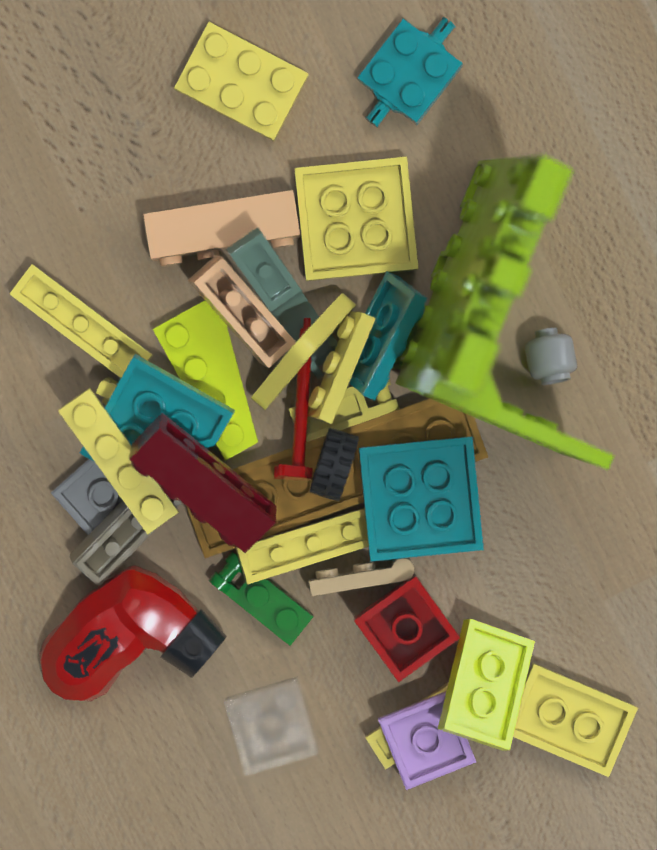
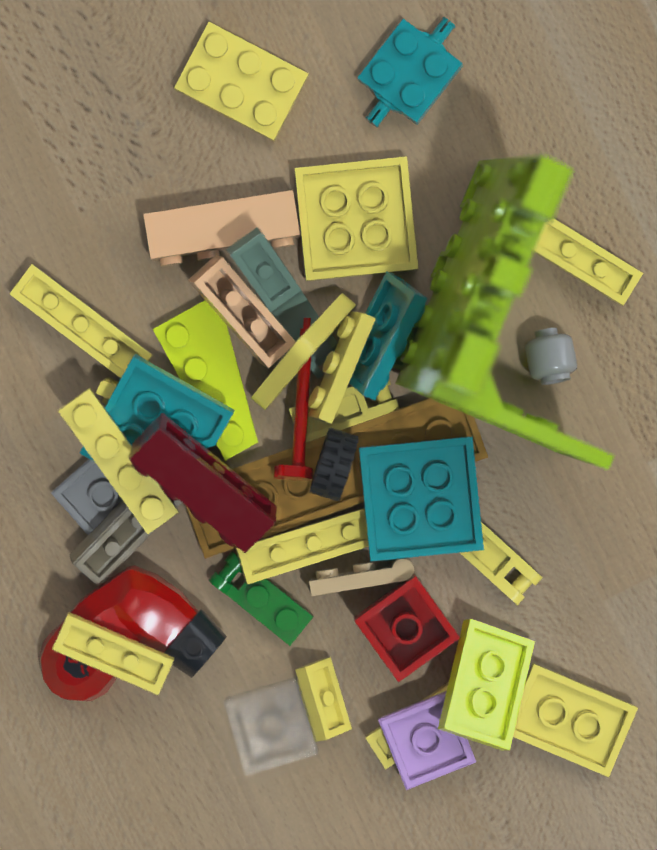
none -> light yellow plate [52,612,174,695]
none -> light yellow plate [295,657,352,742]
none -> light yellow plate [460,522,543,605]
none -> light yellow plate [534,219,643,306]

